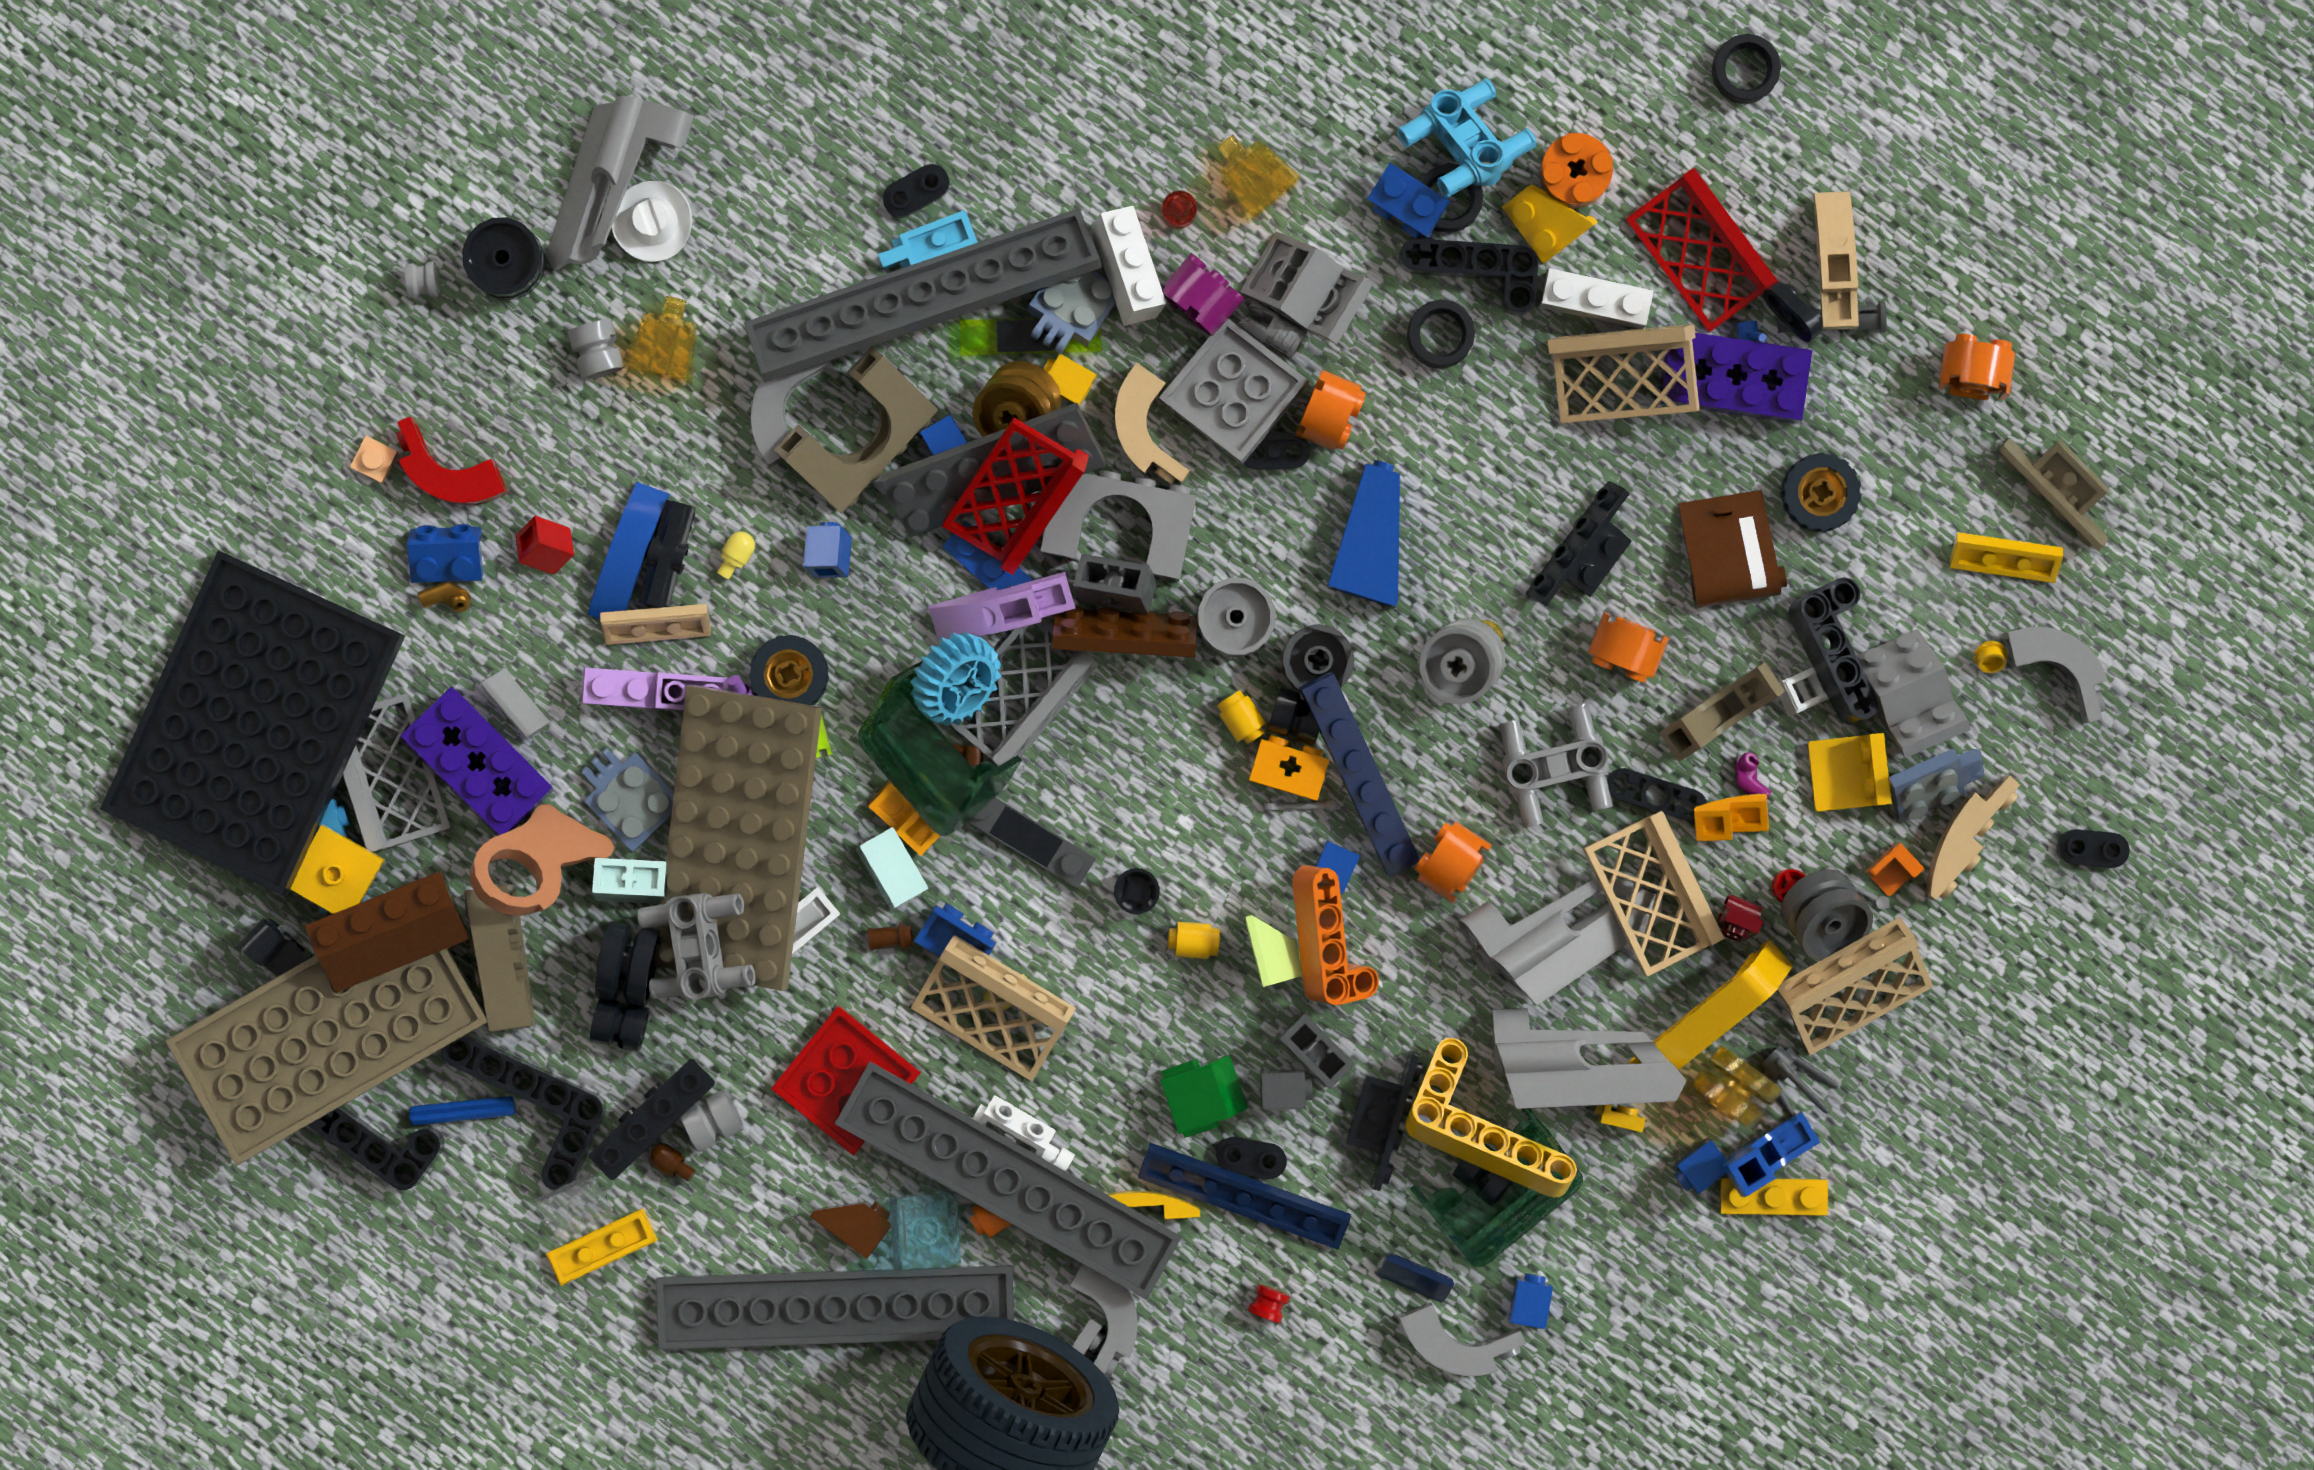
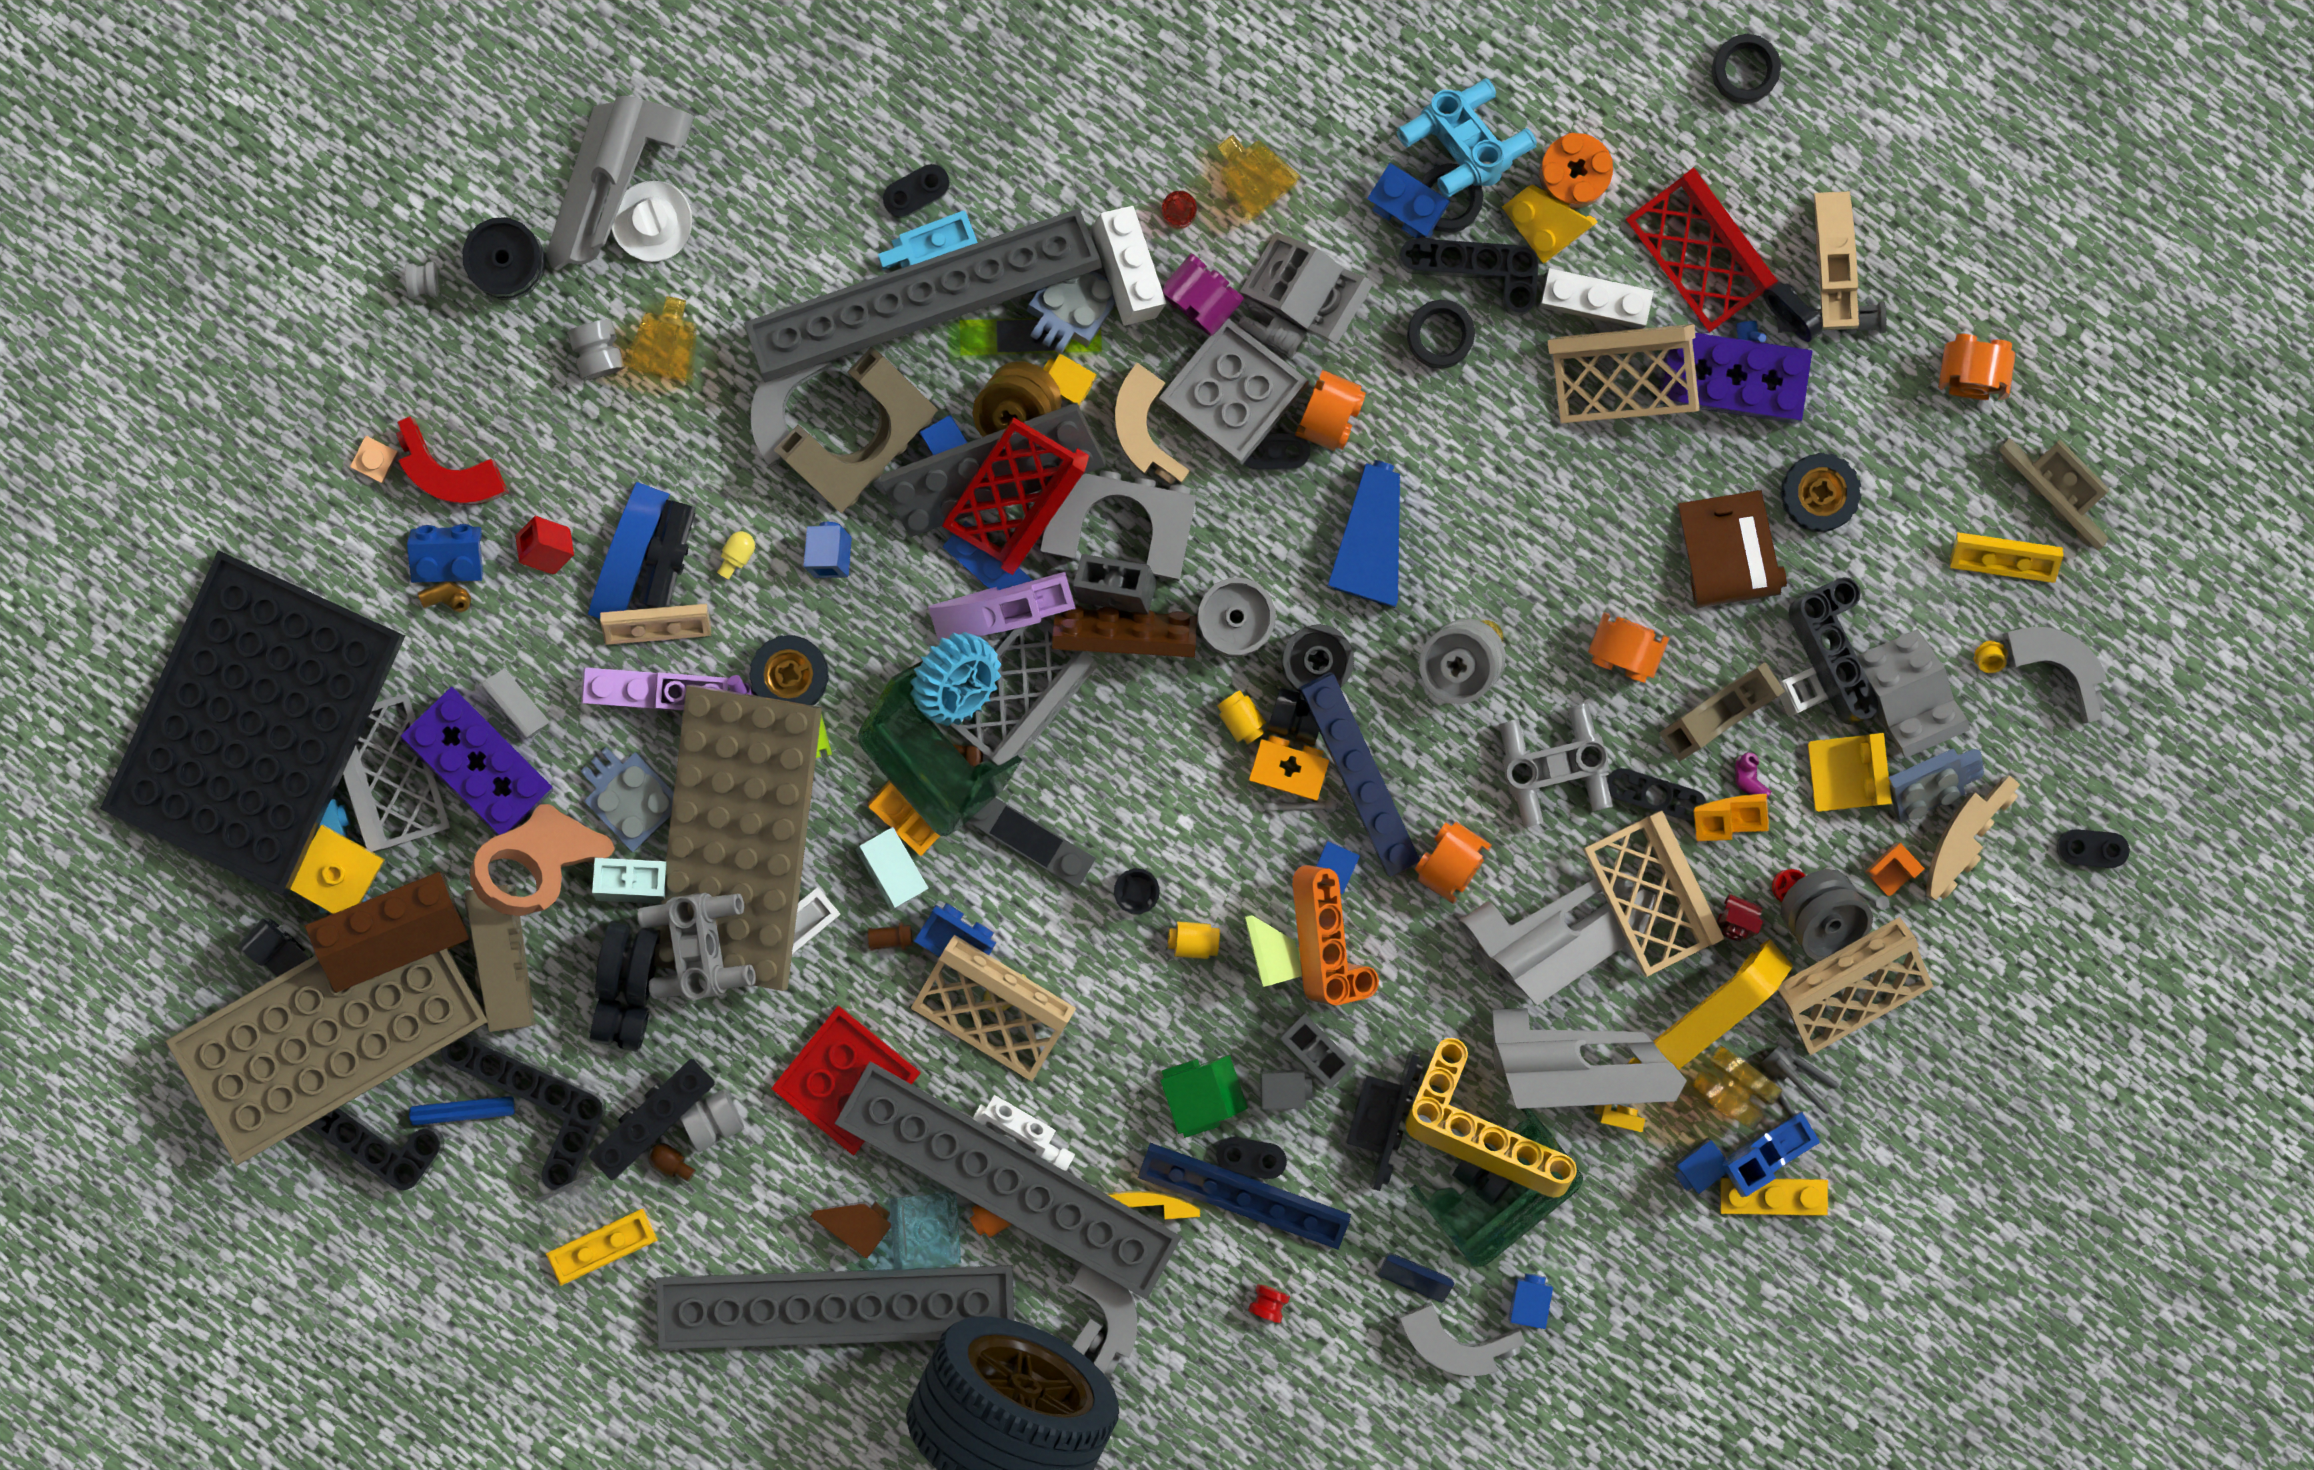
black bracket [1526,481,1632,606] -> none

